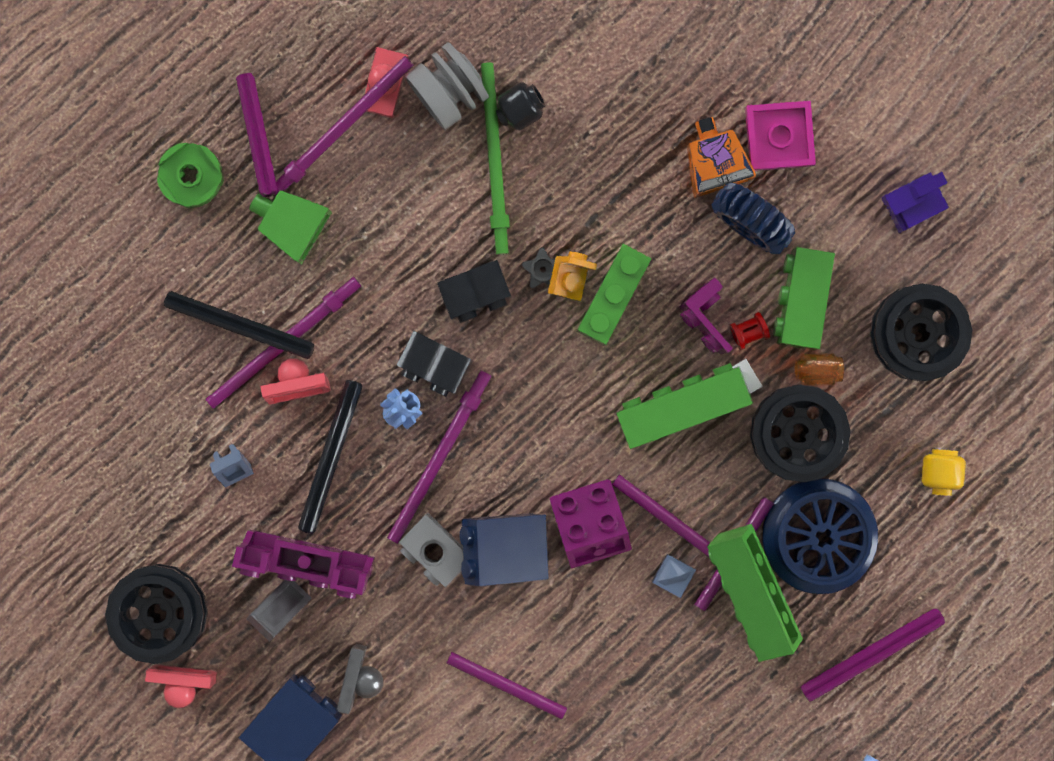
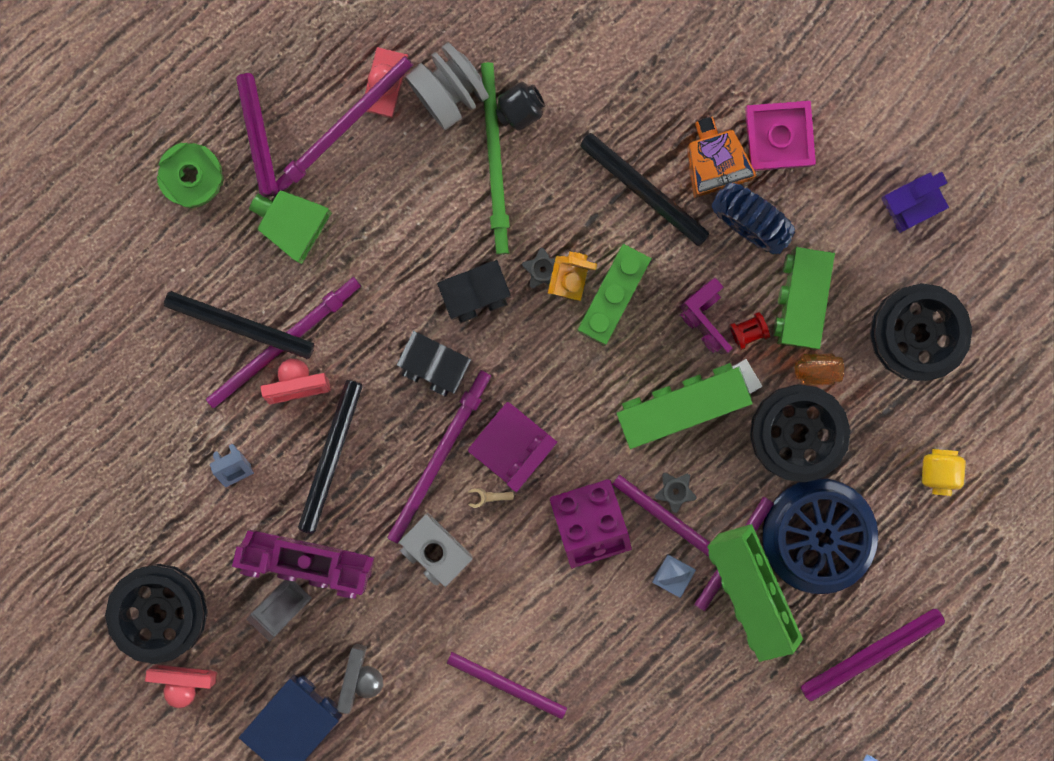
light blue gear [380,388,422,429] -> none
dark blue brick [460,513,549,586] -> none
none -> magenta bracket [468,402,557,493]
none -> tan hand [468,488,514,508]
none -> black axle [580,133,709,246]
none -> dark grey plate [655,473,697,513]

